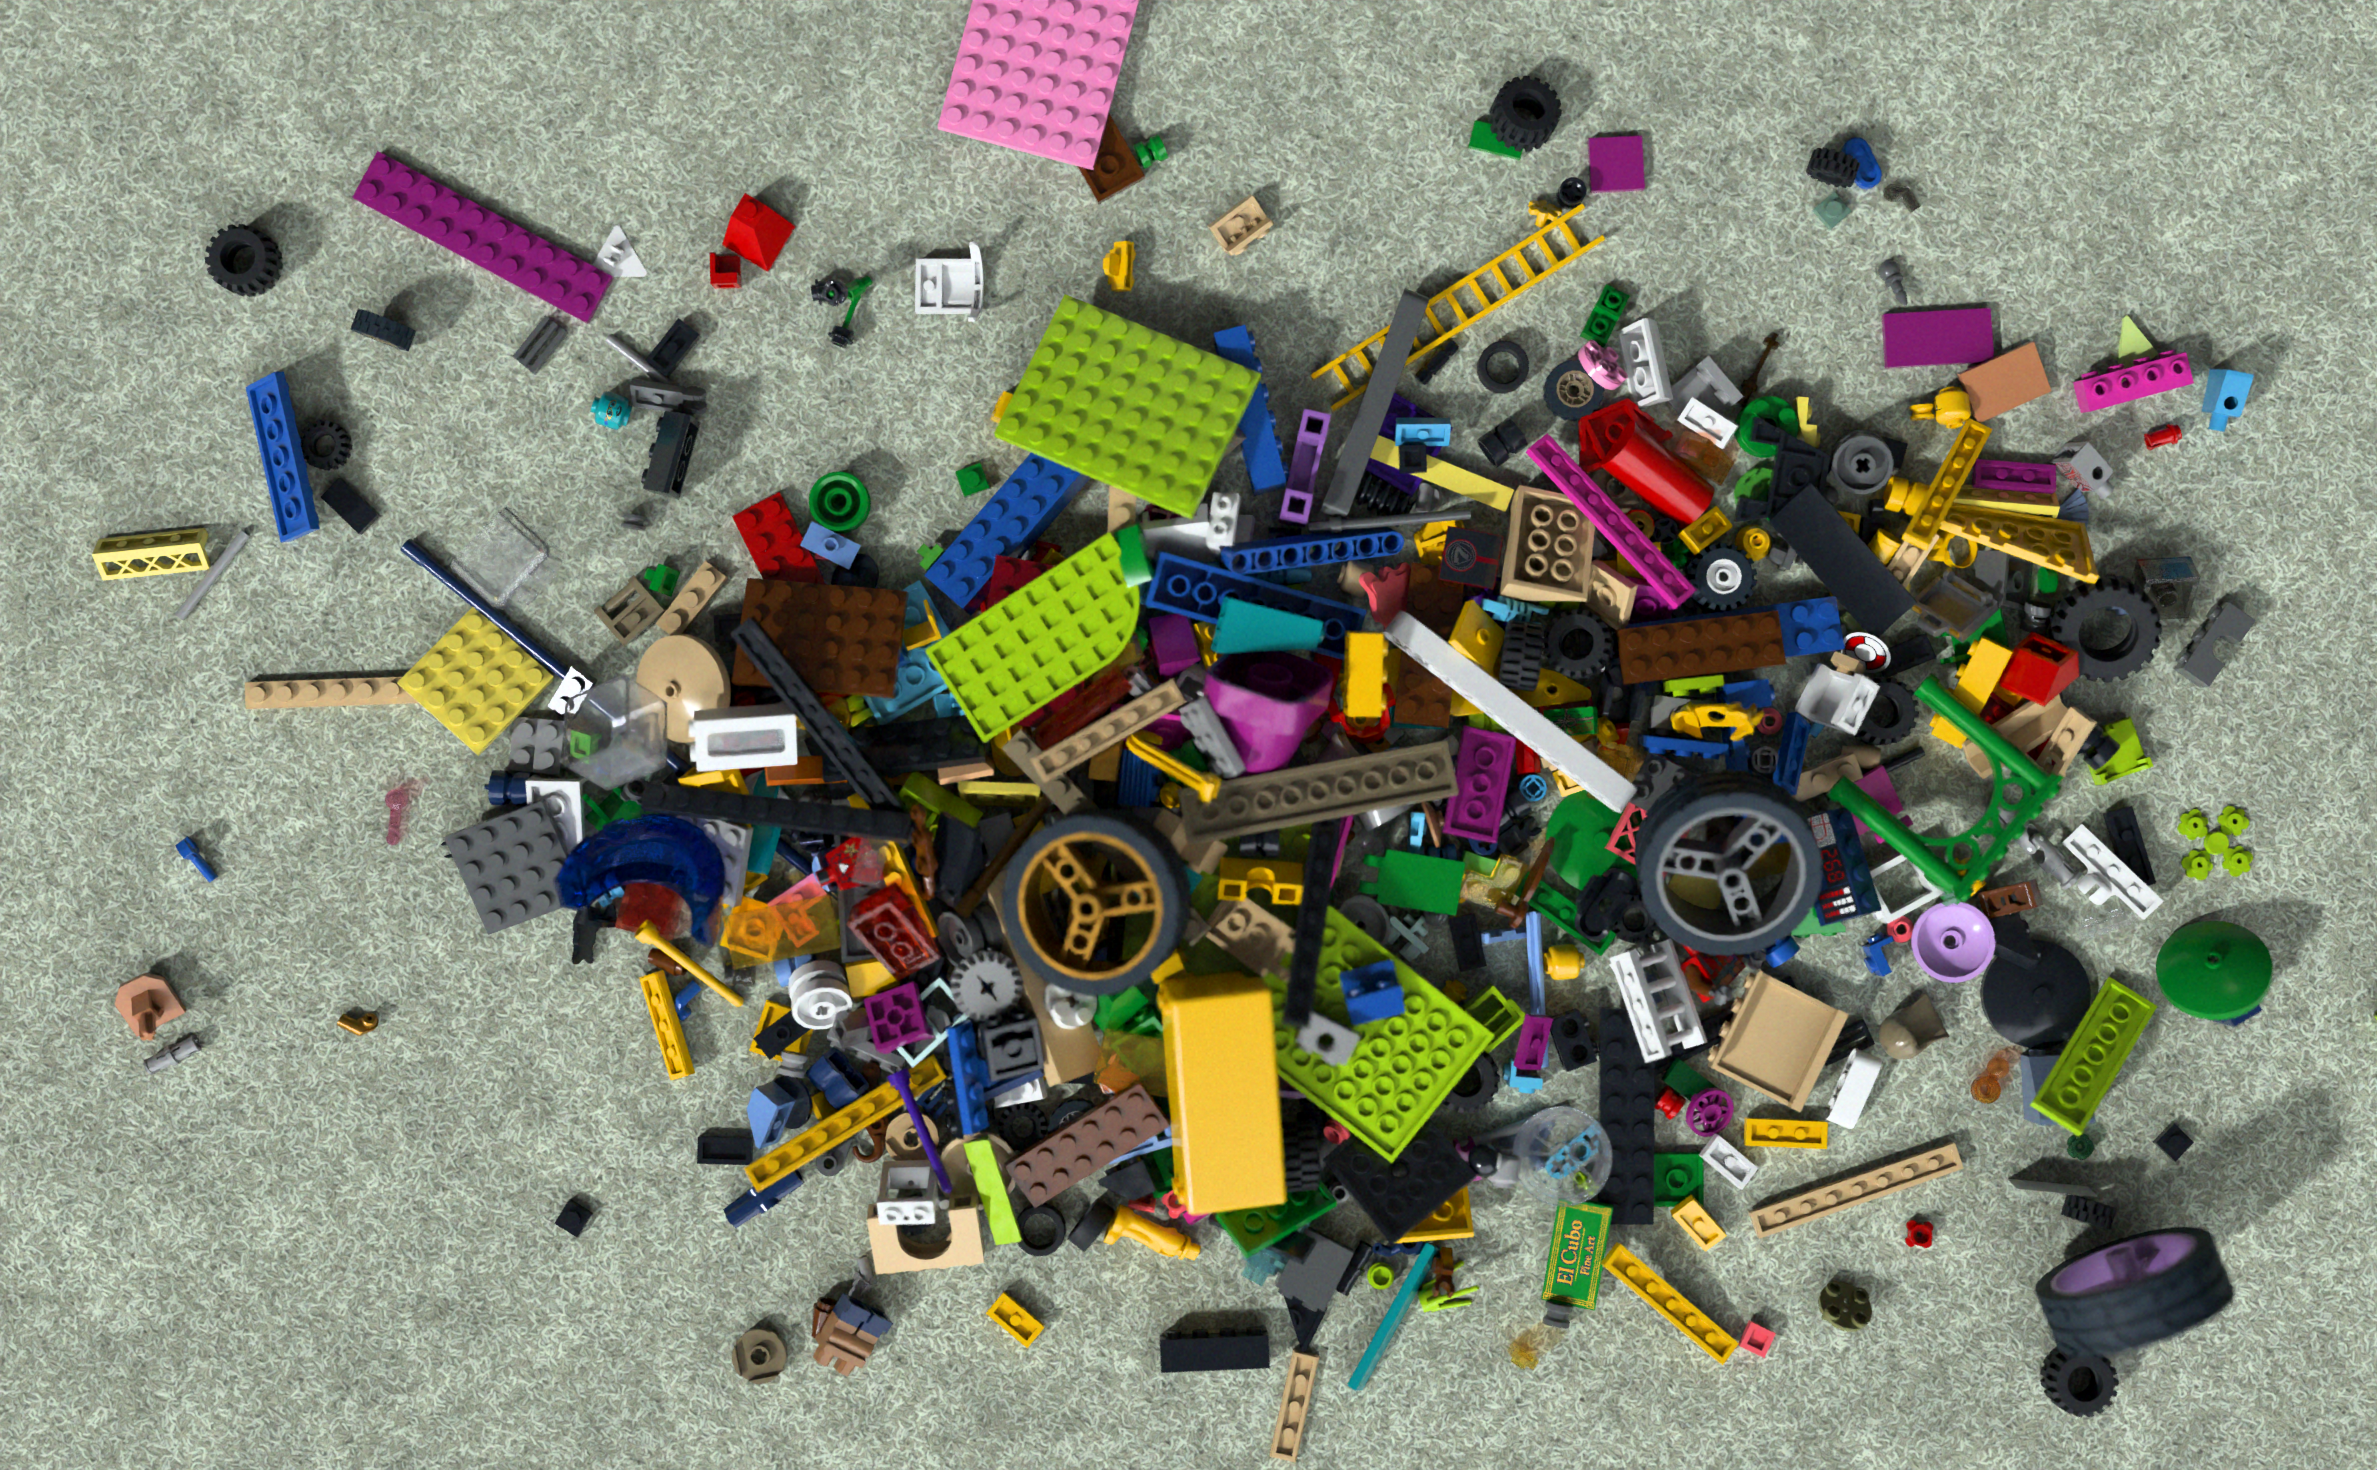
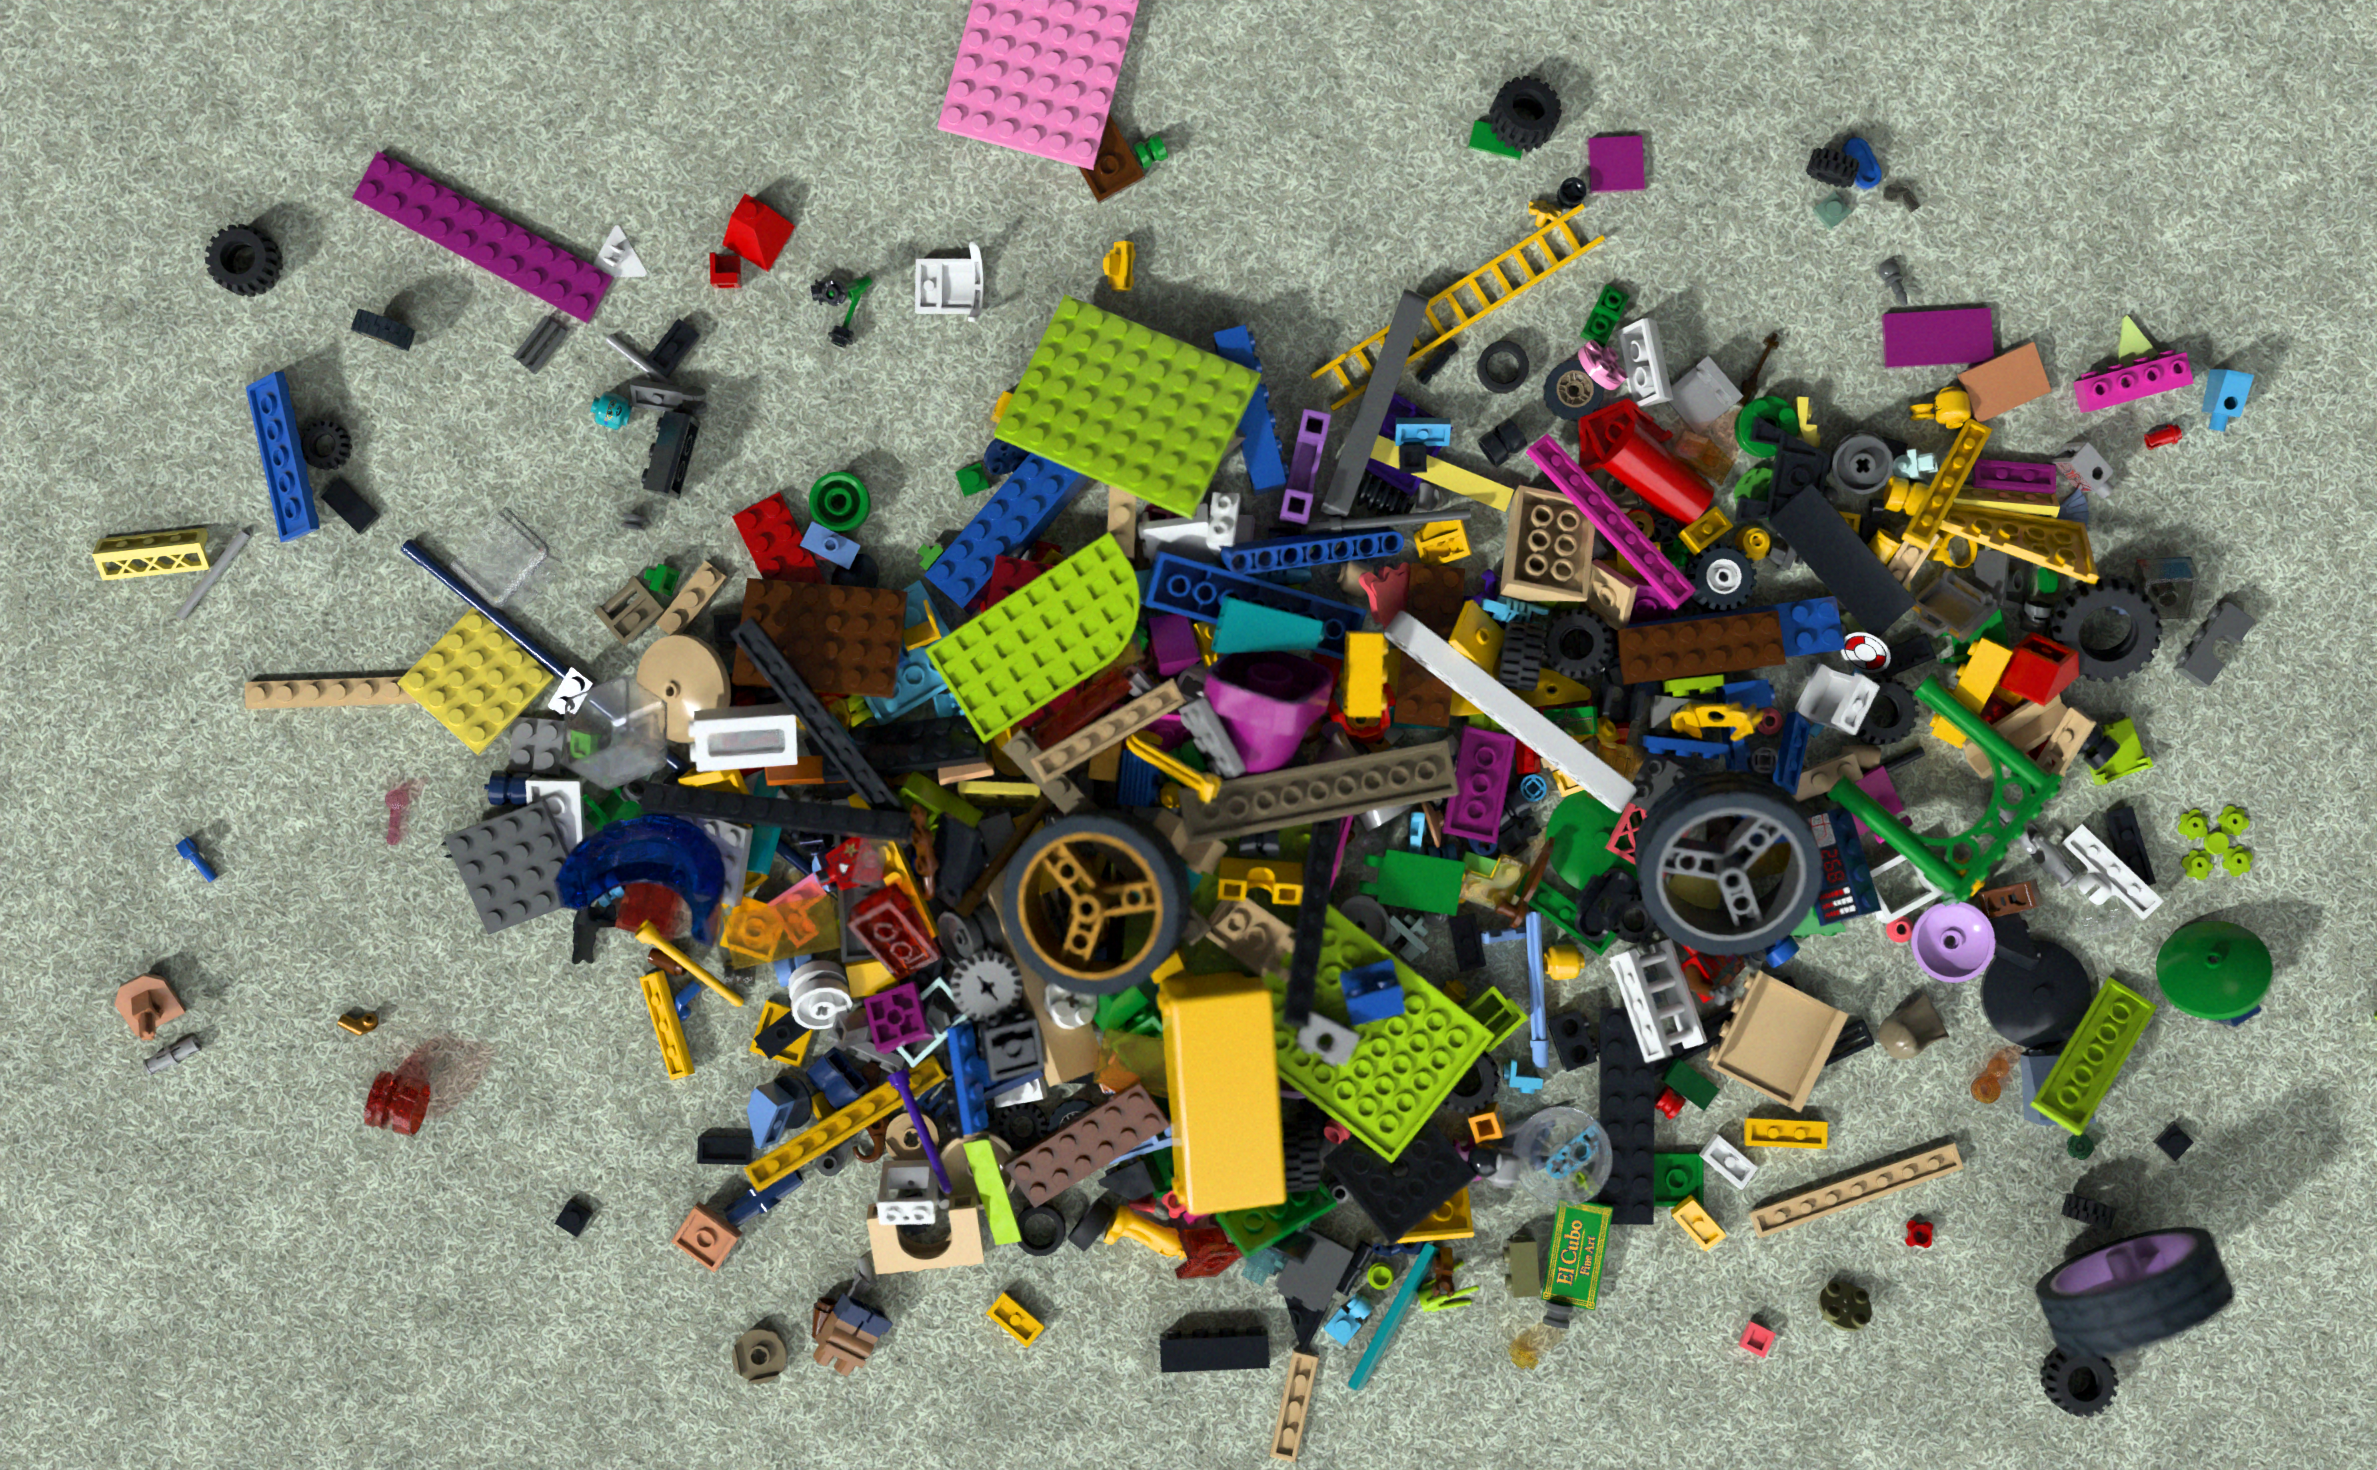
light grey wheel [777,1050,808,1078] -> none
green slope [1114,523,1156,587] -> none
tan bracket [1208,194,1274,256] -> none
black slope [1438,526,1503,590] -> none
magenta plate [1513,1014,1553,1070] -> none
yellow plate [1600,1242,1739,1365] -> none
white plate [1677,397,1739,449] -> none
magenta wheel [1685,1088,1734,1137] -> none
white beam [1824,1048,1882,1129] -> none
tan plate [1830,651,1866,676] -> none
blue bracket [1862,932,1894,977] -> none
white sticker [2008,1179,2098,1197] -> none
none -> clear red wheel [364,1070,431,1137]
none -> nougat tile [671,1201,743,1273]
none -> dark blue plate [983,438,1031,475]
none -> clear red bracket [1174,1228,1244,1280]
none -> medium azure plate [1323,1293,1373,1346]
none -> light orange brick [1468,1101,1506,1144]
none -> olive brick [1502,1233,1541,1298]
none -> light aqua hips [1893,449,1940,481]

